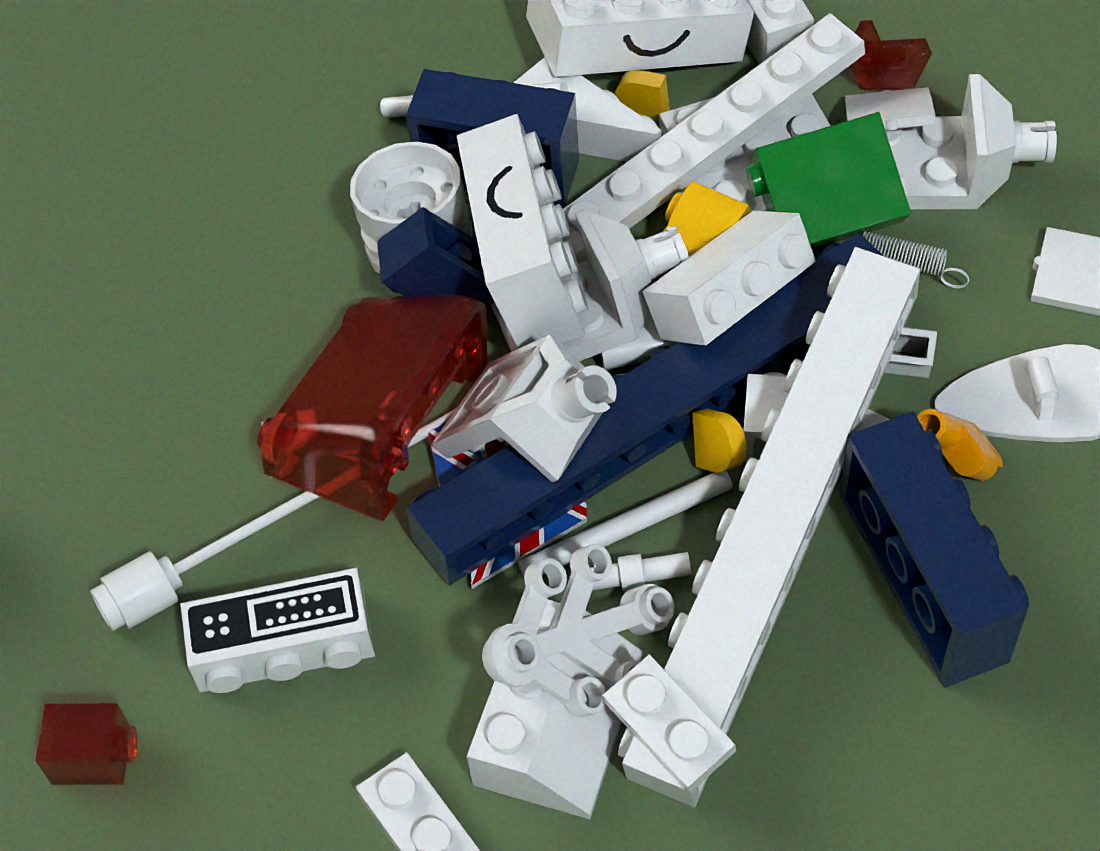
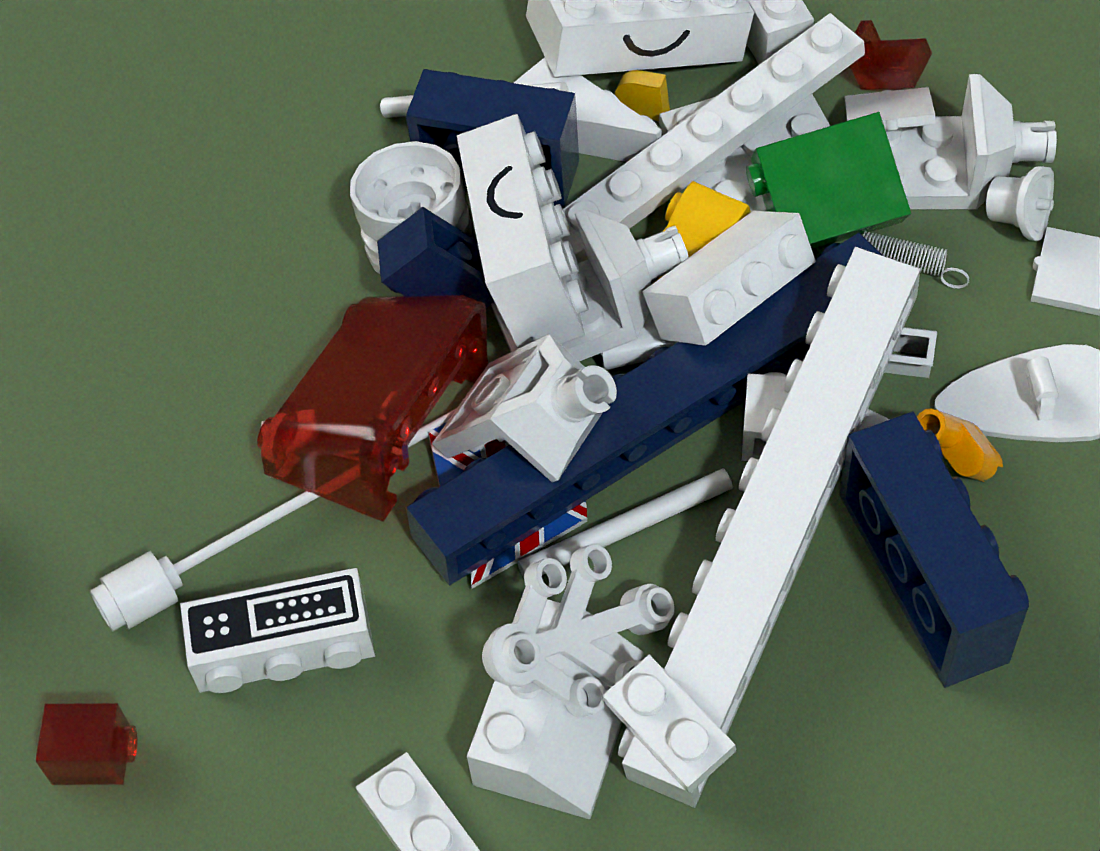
white bar [590,552,692,592] -> none
yellow tile [692,408,747,473] -> none
none -> white piece [986,166,1054,241]

